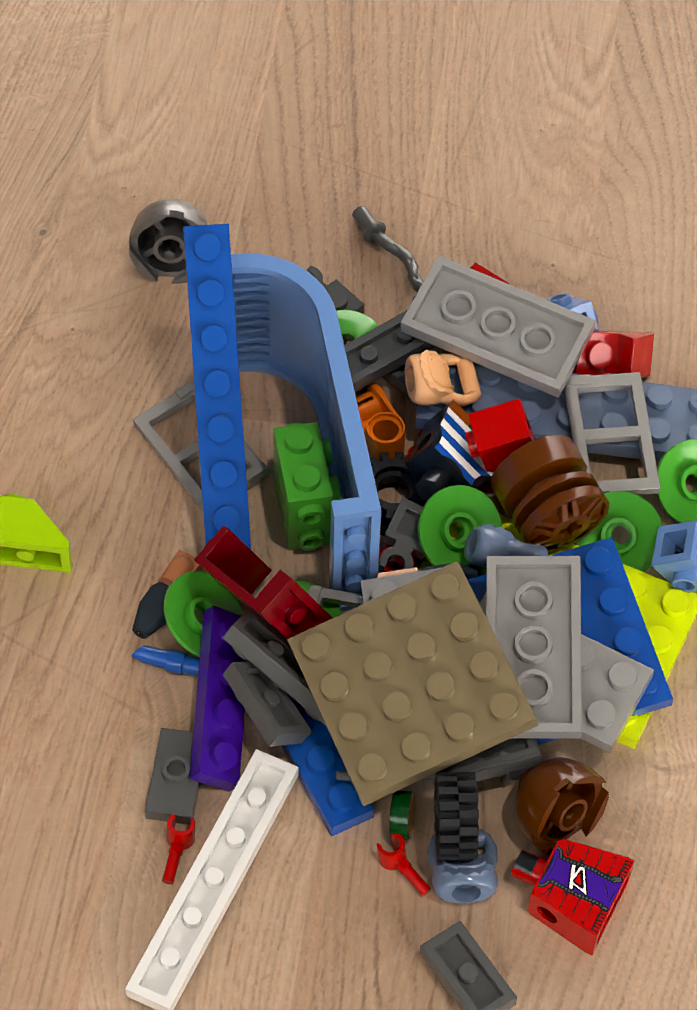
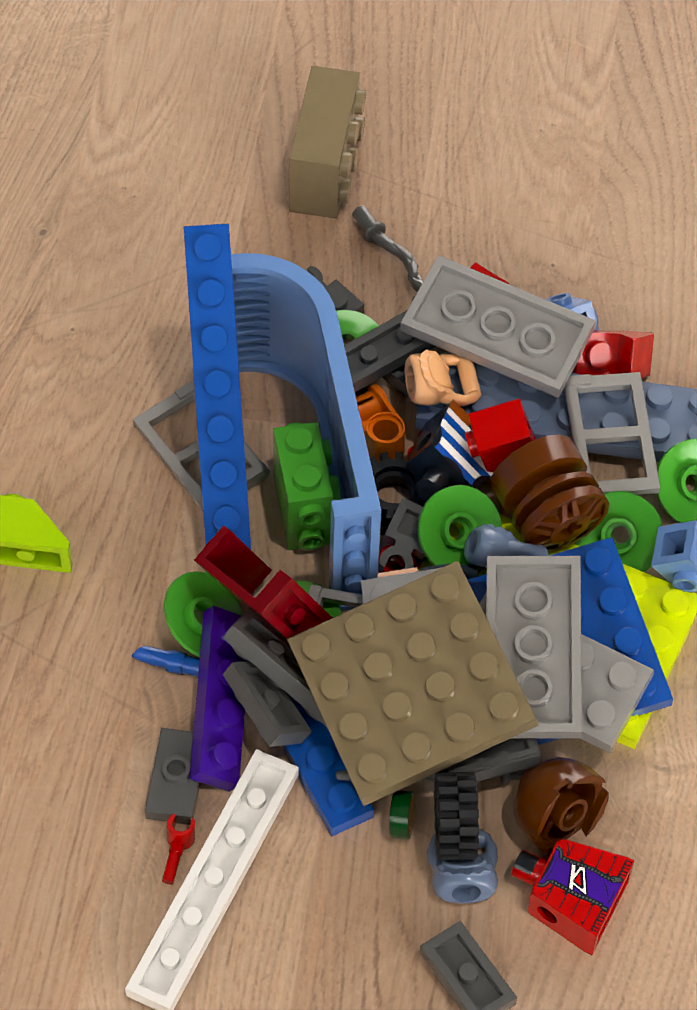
flat silver cylinder [129,199,210,284] -> none
black piece [132,549,203,639] -> none
red hand [377,833,431,897] -> none
none -> dark tan brick [289,65,366,219]

